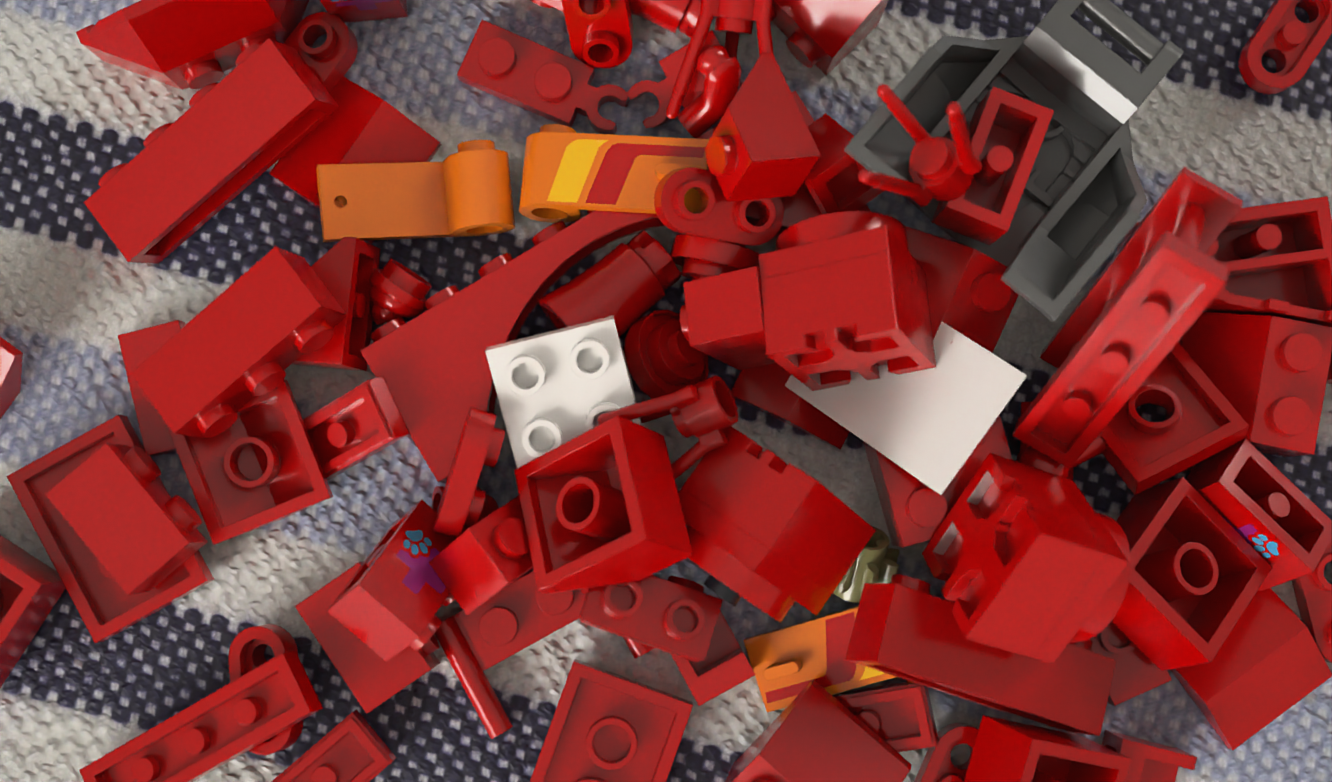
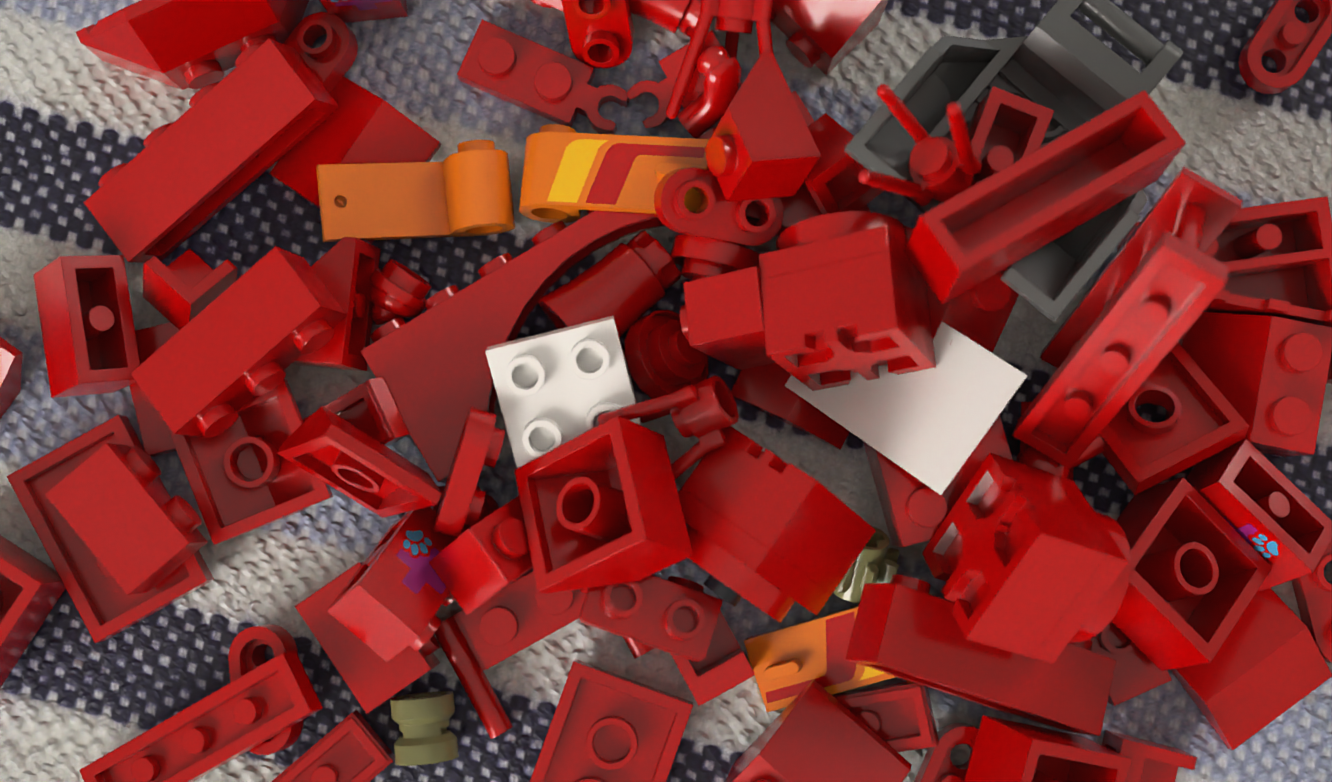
none -> red brick [33,255,140,398]
none -> red panel [142,248,238,330]
none -> red slope [277,406,442,518]
none -> olive wheel [390,691,459,766]
none -> red brick [904,90,1186,305]

